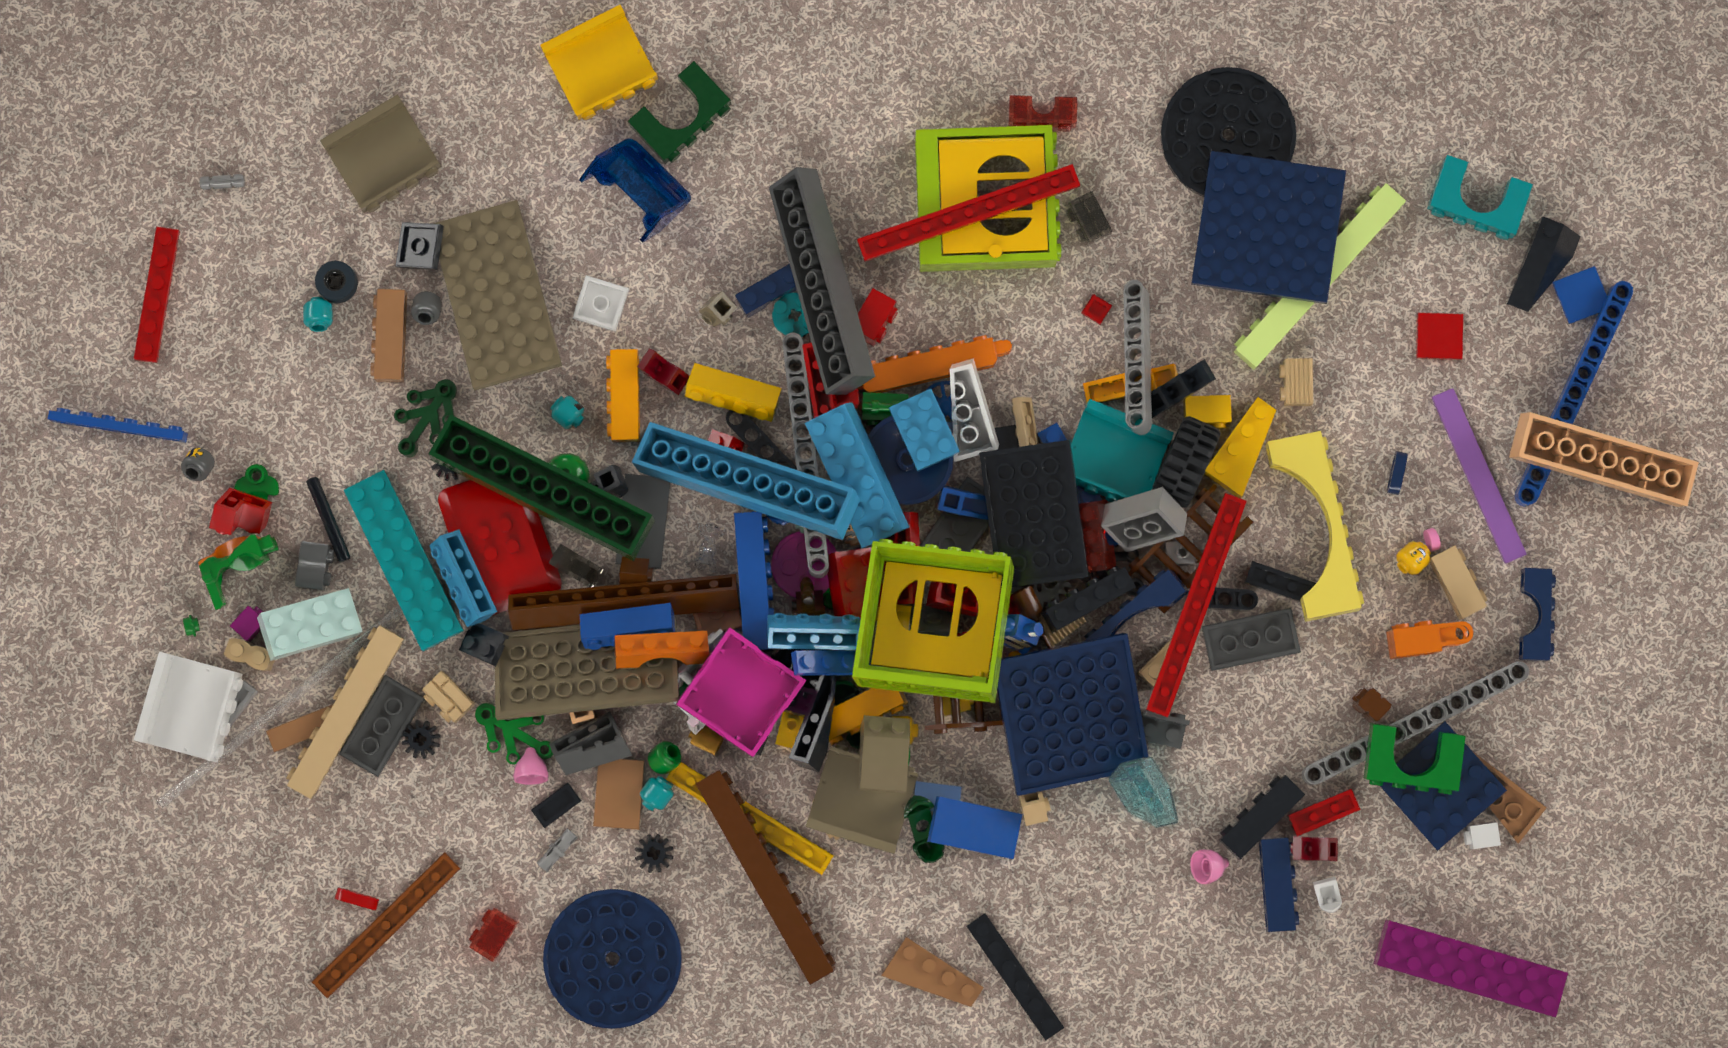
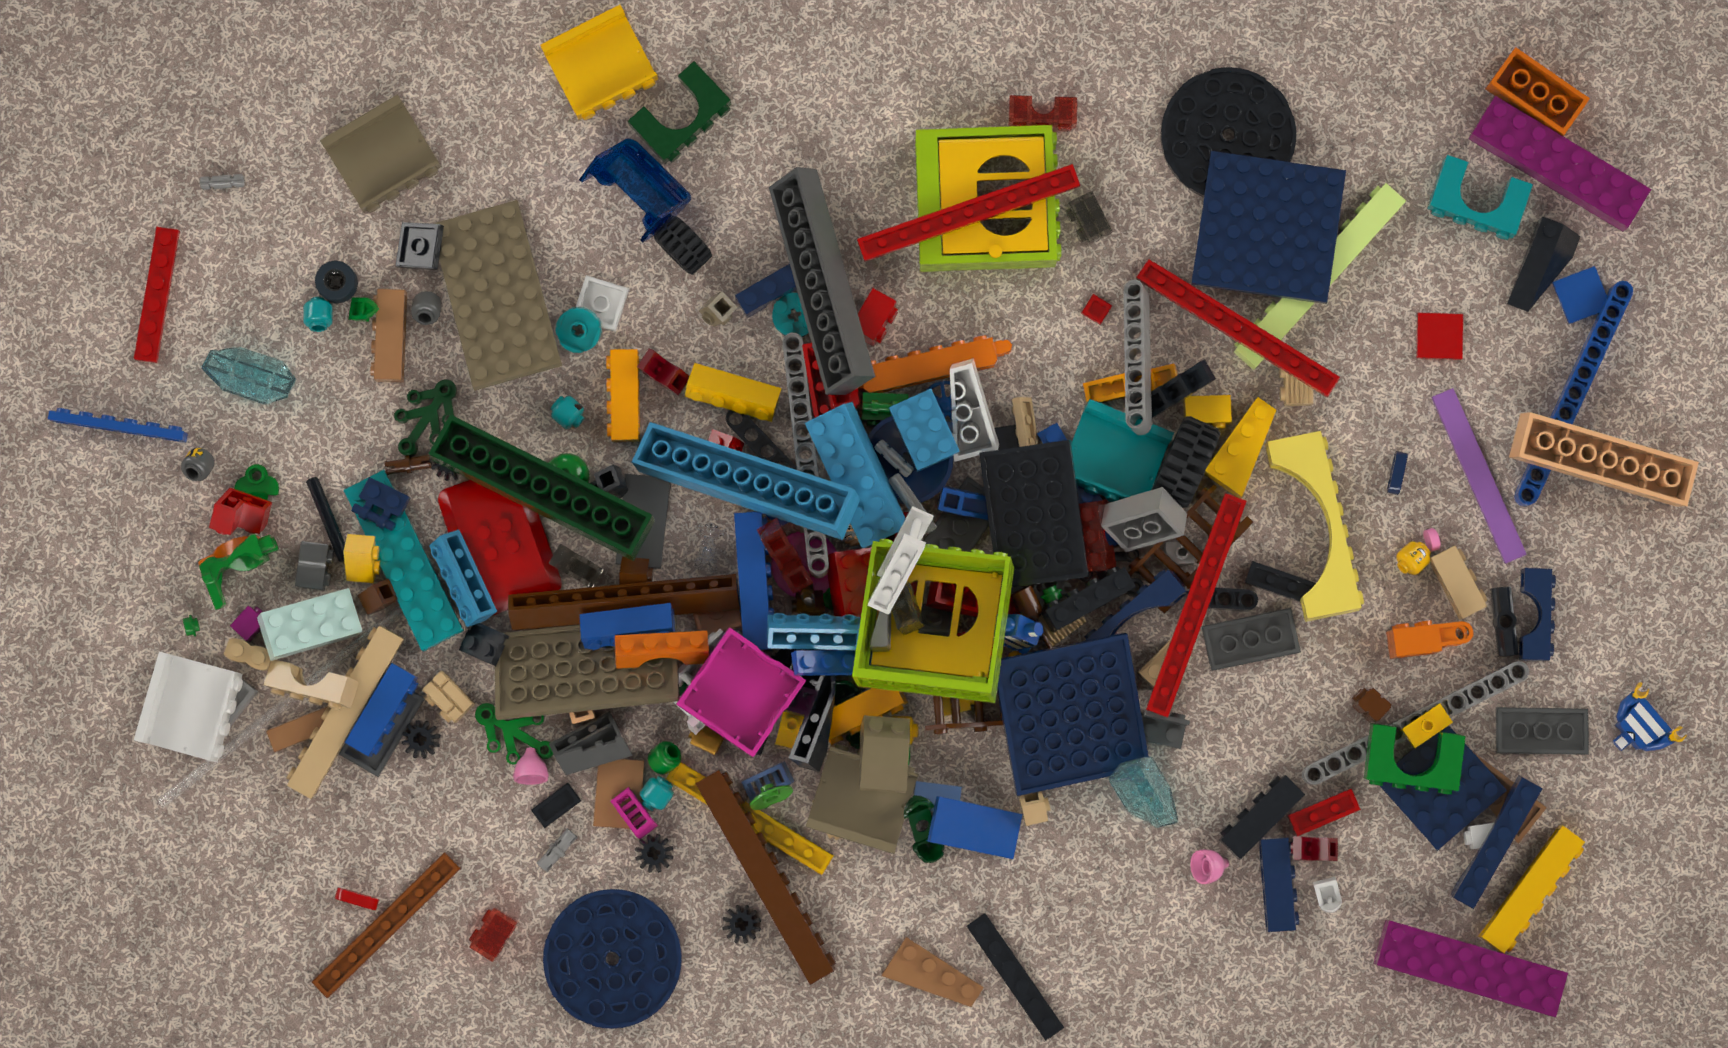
none -> clear light blue wedge [202,347,296,405]
none -> tan arch [263,660,359,710]
none -> yellow brick [344,534,381,583]
none -> blue brick [344,663,419,757]
none -> green plate [348,297,379,322]
none -> dark blue plate [351,477,411,531]
none -> reddish brown brick [357,579,398,615]
none -> reddish brown pin [385,454,432,476]
none -> teal plate [555,307,602,353]
none -> dark pink slope [610,787,658,839]
none -> black tyre [653,215,712,275]
none -> black gear [722,905,761,944]
none -> medium blue slope [742,761,795,801]
none -> bright green dish [750,783,793,810]
none -> clear red arch [757,518,813,594]
none -> white fence [867,506,934,615]
none -> light grey slope [869,611,891,652]
none -> light grey axle [875,440,914,477]
none -> light grey axle [889,473,937,534]
none -> clear smoke brick [891,581,925,635]
none -> green plate [1040,585,1062,604]
none -> red plate [1136,259,1340,398]
none -> yellow plate [1401,703,1453,748]
none -> dark blue arch [1451,775,1543,909]
none -> magenta brick [1468,96,1652,232]
none -> yellow brick [1478,825,1585,953]
none -> orange brick [1485,47,1590,136]
none -> black piece [1490,586,1519,657]
none -> dark grey tile [1496,707,1589,755]
none -> blue torso [1612,682,1687,751]

